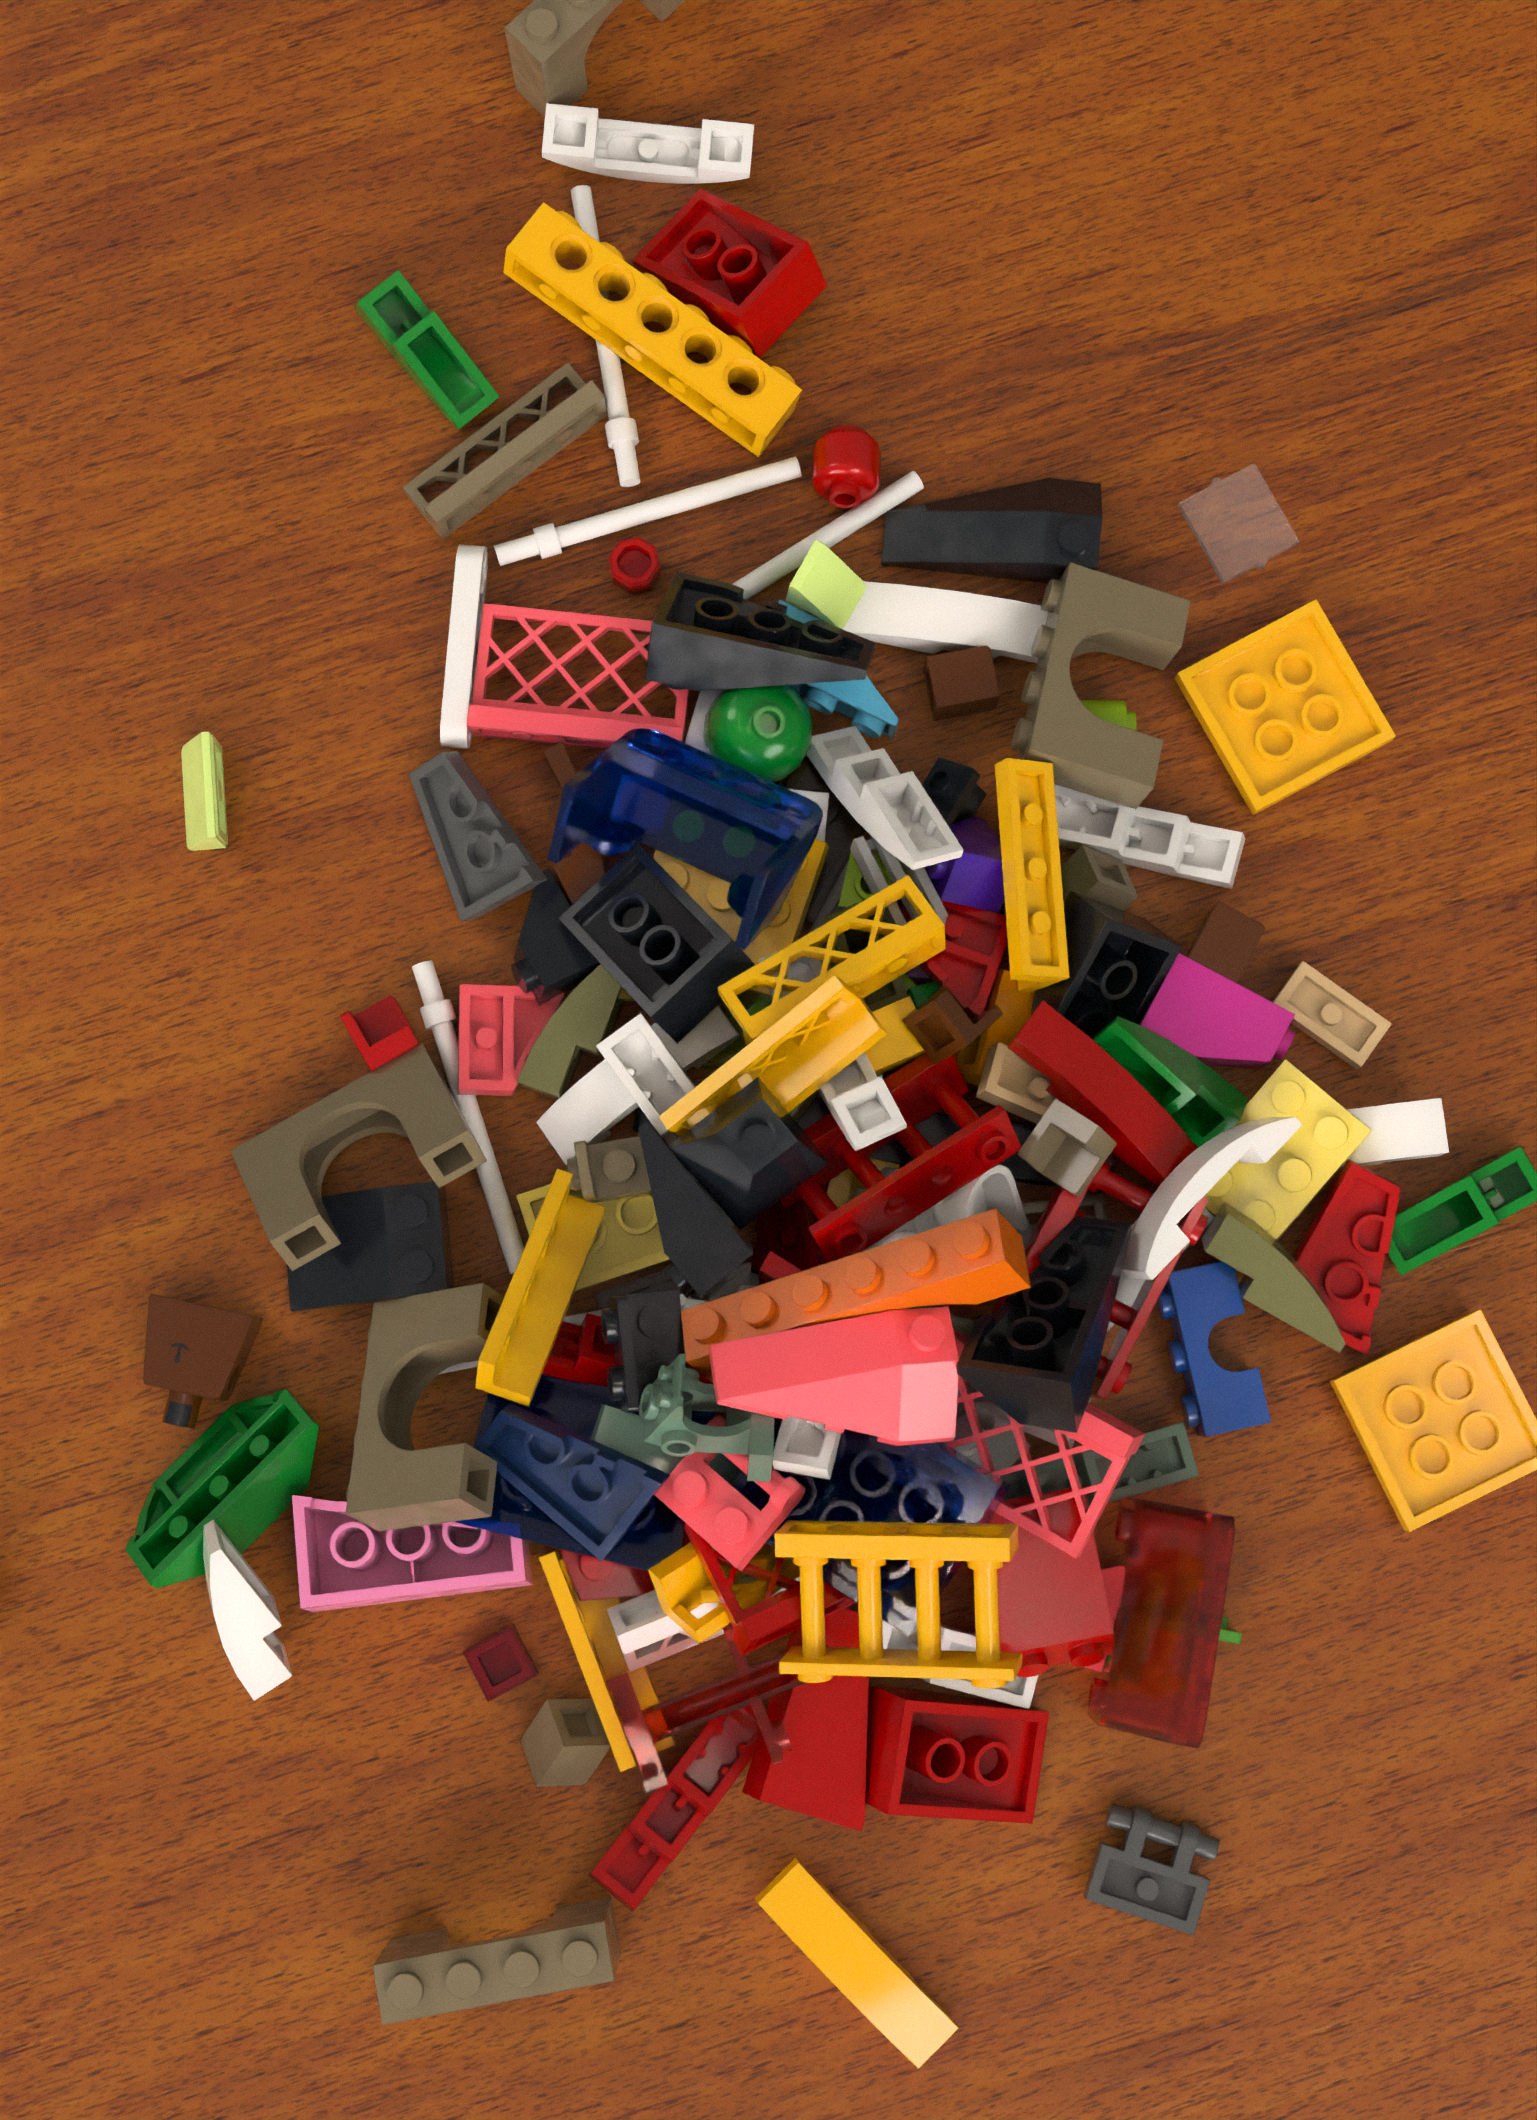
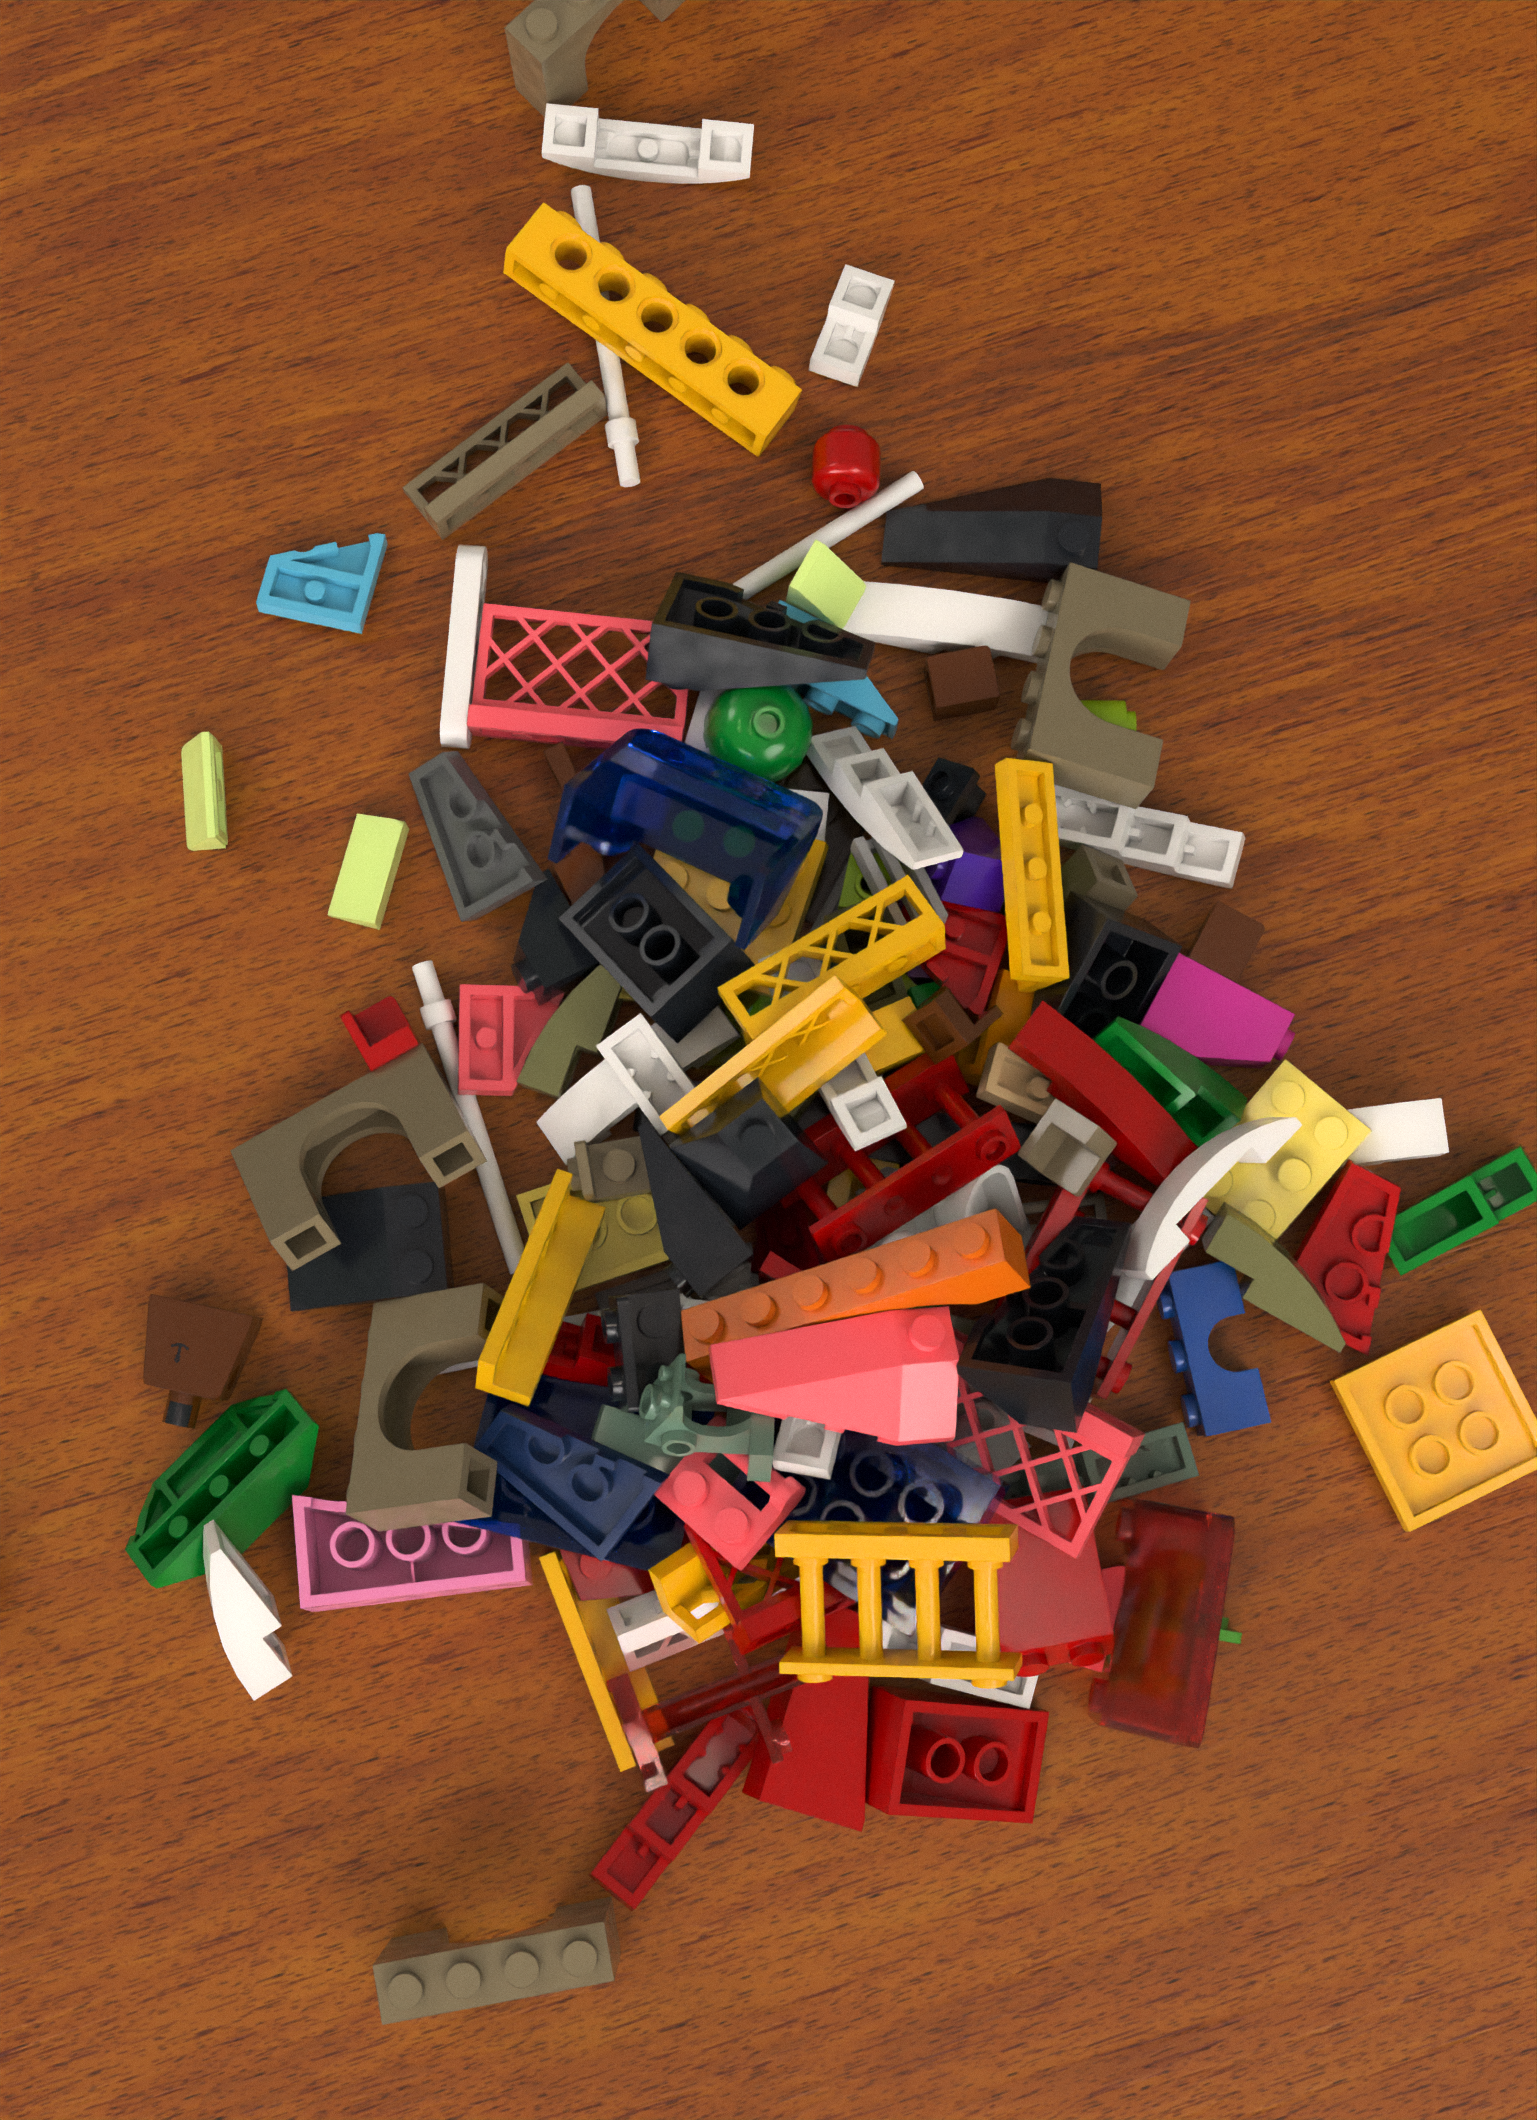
green slope [355,270,500,430] -> none
dark red tile [463,1624,539,1702] -> none
white bar [494,456,802,566] -> none
dark tan panel [521,1698,611,1787] -> none
red tile [608,537,661,594] -> none
red slope [632,188,827,359] -> none
yellow slope [755,1858,958,2069] -> none
dark grey plate [1083,1803,1219,1935] -> none
yellow plate [1174,599,1396,815] -> none
clear piece [1178,463,1300,584] -> none
tan plate [1272,961,1392,1070] -> none
none -> medium azure wing [256,533,387,634]
none -> yellowish green slope [327,814,409,930]
none -> white slope [808,264,895,387]

